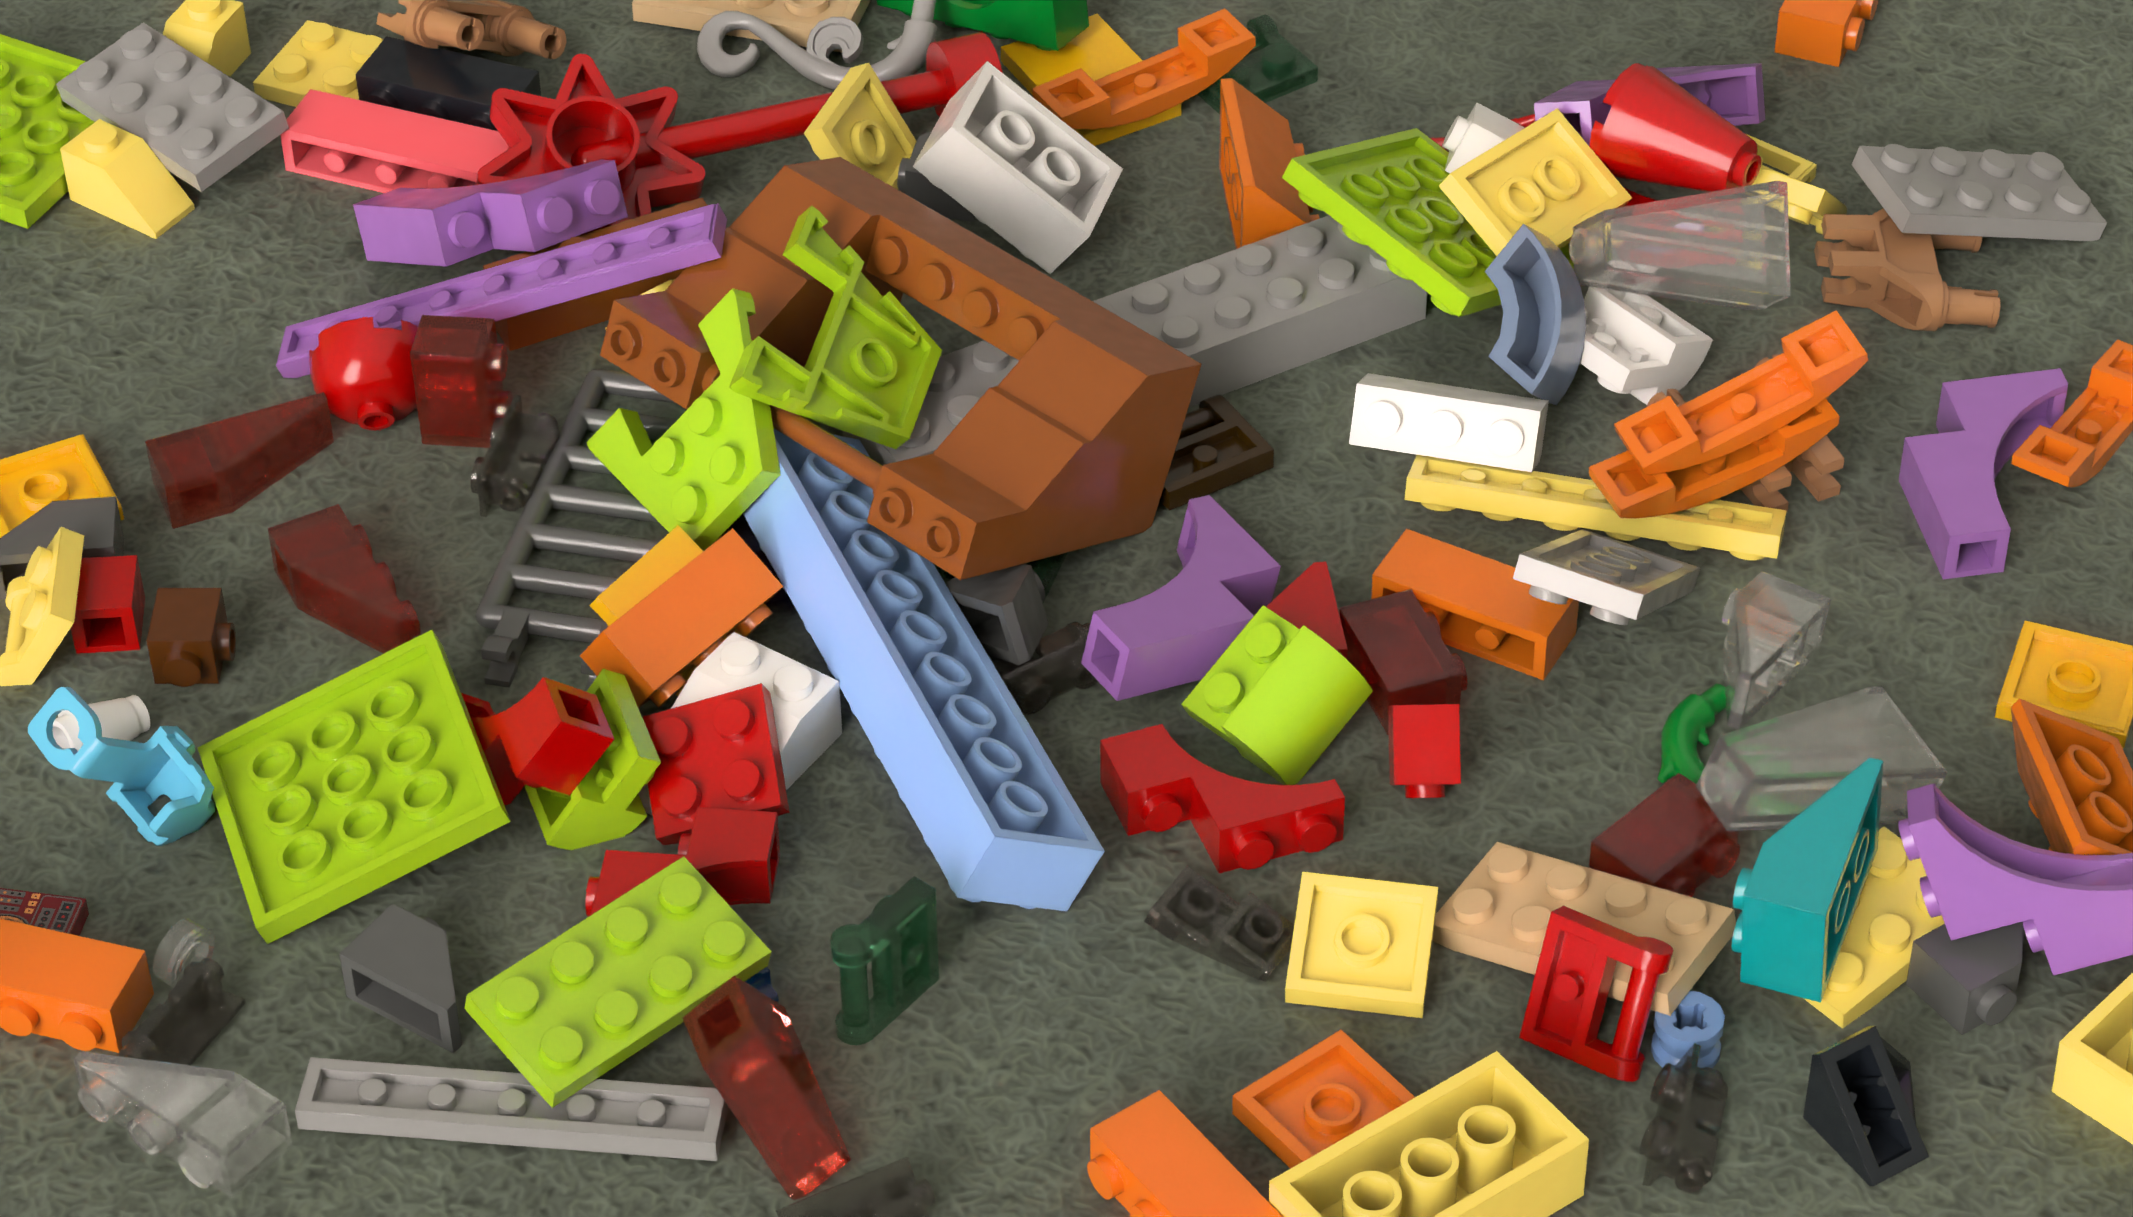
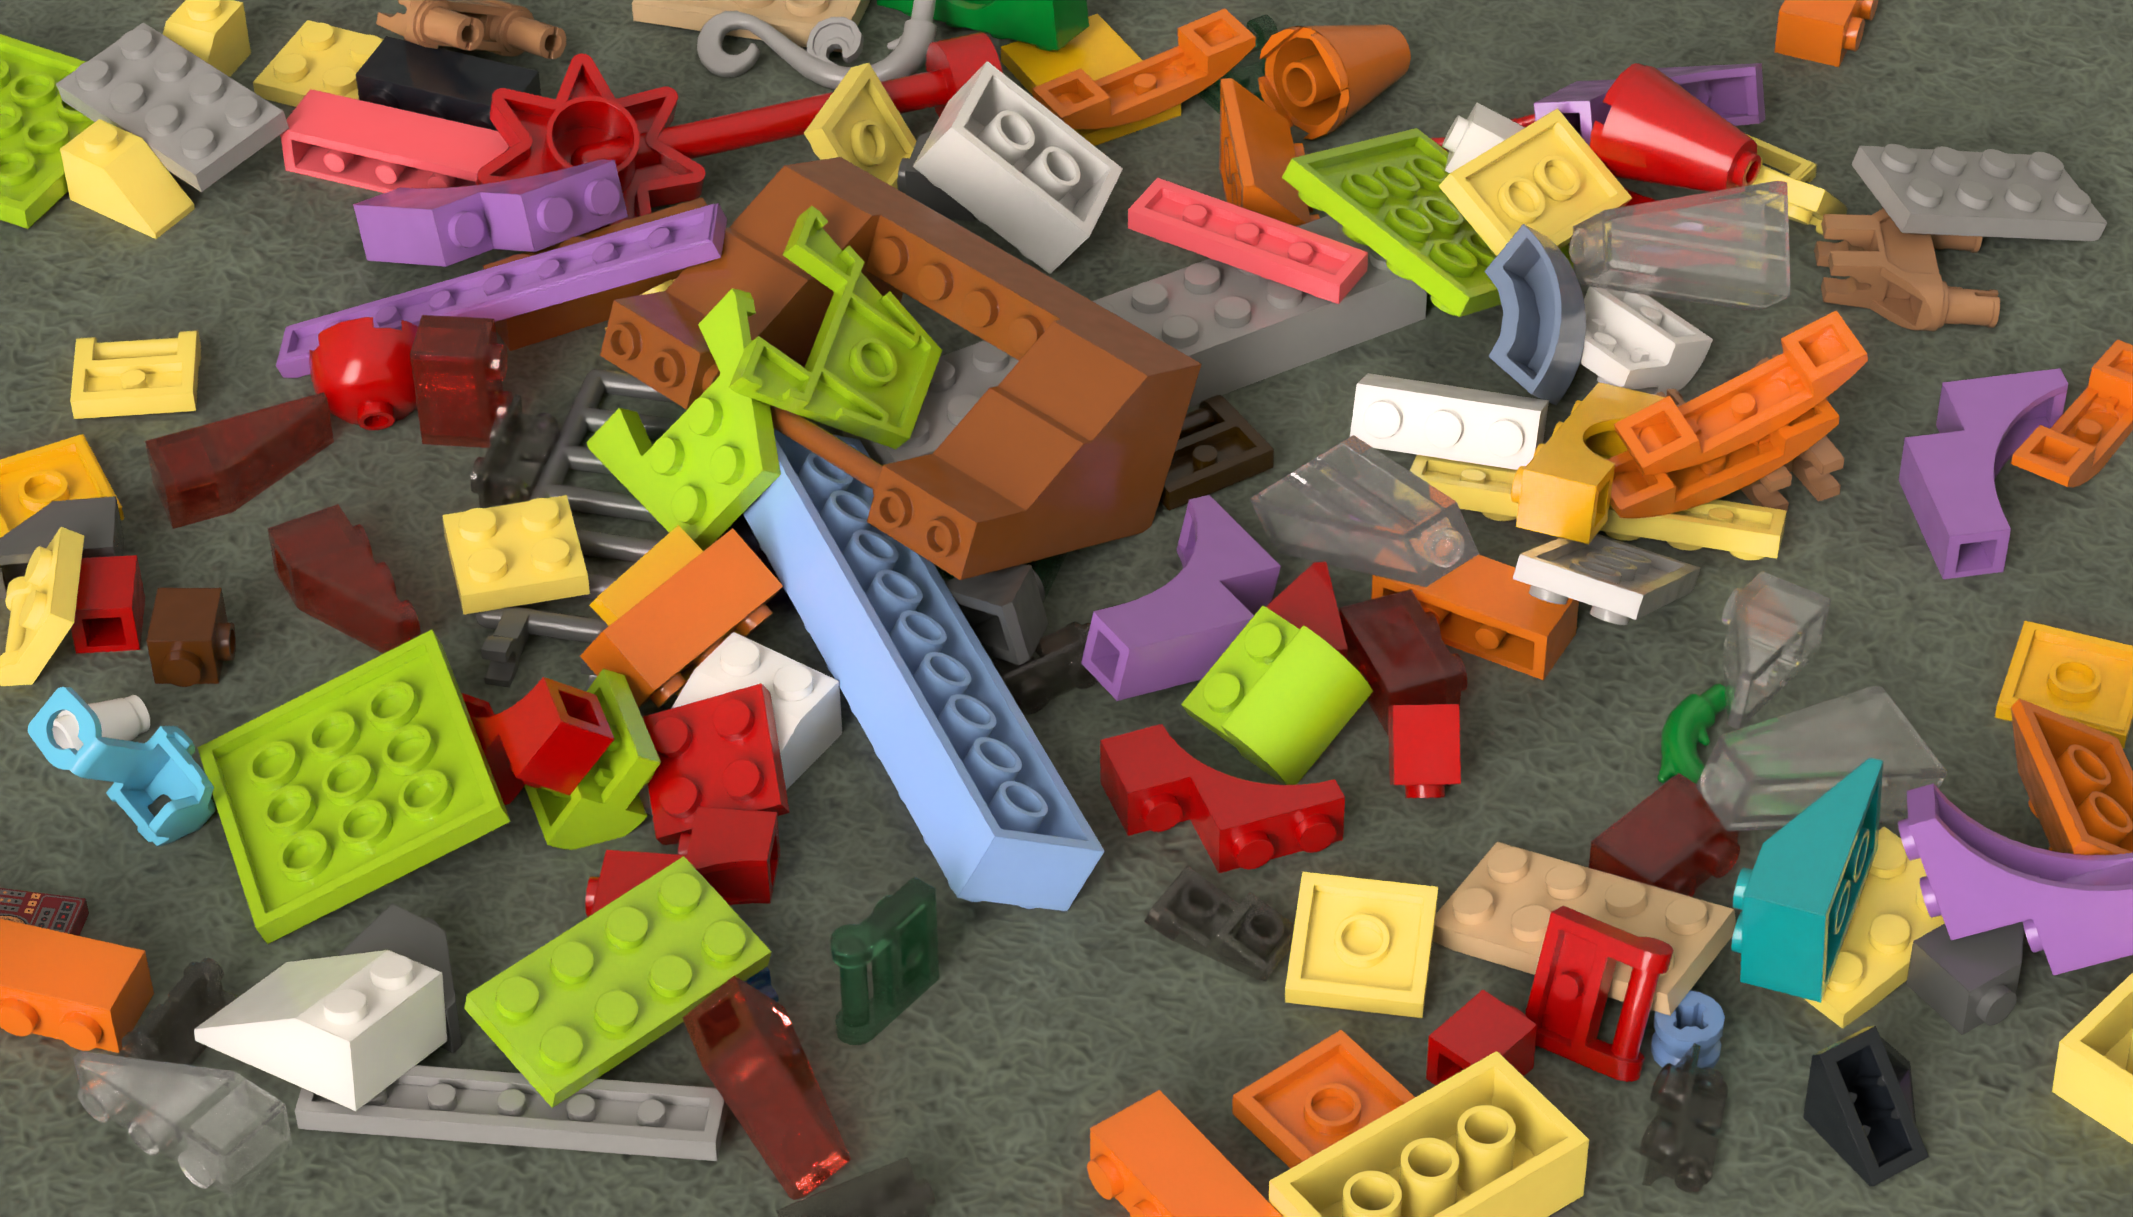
clear tile [152,917,215,990] -> none
none -> light yellow plate [70,330,201,419]
none -> white slope [194,950,447,1111]
none -> light yellow plate [442,495,590,615]
none -> coral plate [1128,178,1368,304]
none -> clear slope [1250,435,1479,587]
none -> orange cone [1258,25,1411,140]
none -> red brick [1426,989,1537,1085]
none -> yellow arch [1511,382,1665,544]

